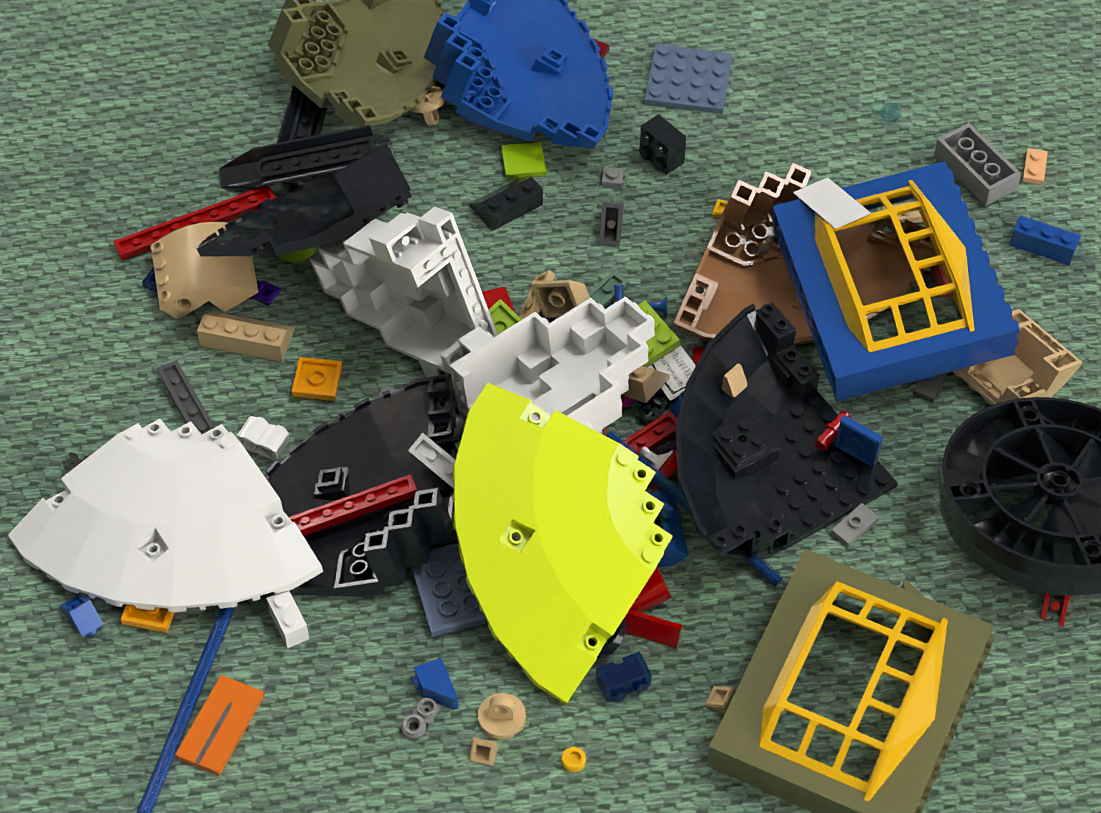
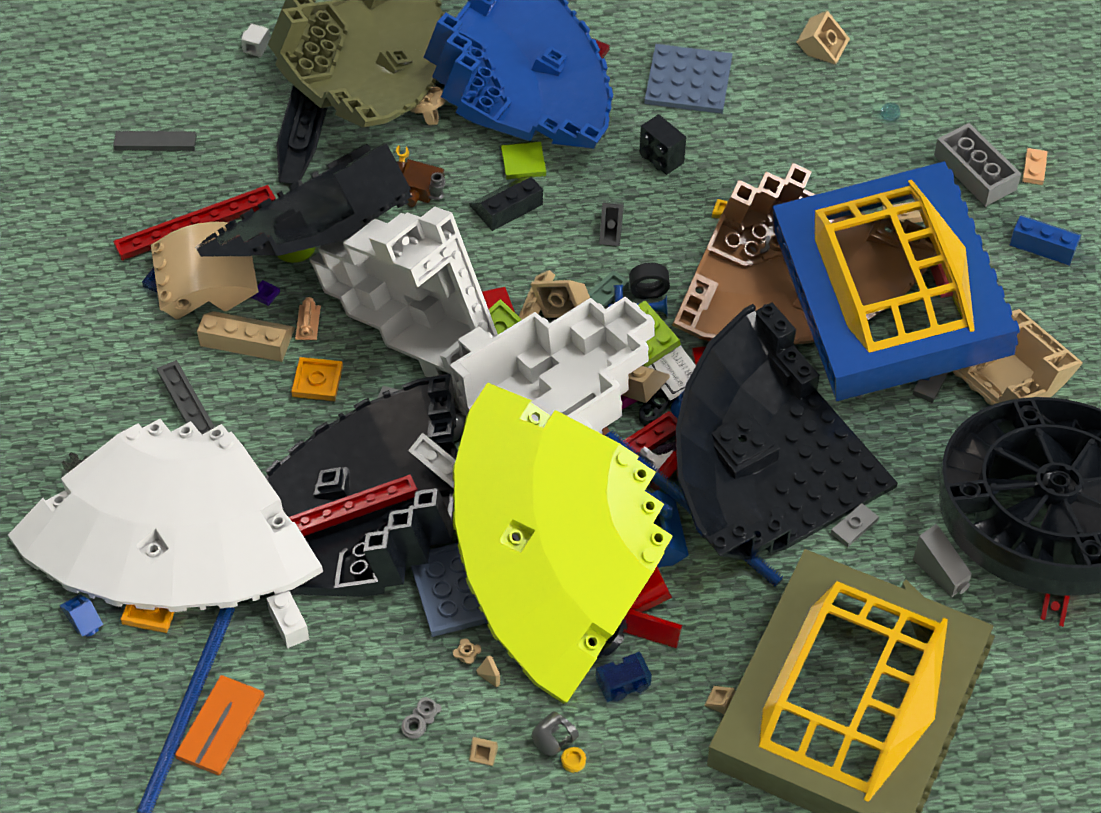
black hinge [219,125,392,188] -> none
white brick [236,416,290,461] -> none
blue slope [412,658,459,710] -> none
tan tile [478,693,526,740] -> none
light grey plate [602,167,624,188] -> none
tan slope [722,363,747,398] -> none
white sticker [793,177,871,229] -> none
red pin [814,411,852,451] -> none
blue plate [834,415,883,468] -> none
none -> dark grey tile [113,131,197,151]
none -> white brick [241,24,270,57]
none -> light nougat hinge [295,297,321,340]
none -> reddish brown torso [396,146,446,207]
none -> tan plate [453,639,481,664]
none -> tan slope [476,656,500,687]
none -> dark grey helmet [532,711,579,756]
none -> black tyre [629,262,670,299]
none -> tan slope [797,11,850,64]
none -> light grey slope [913,524,972,597]

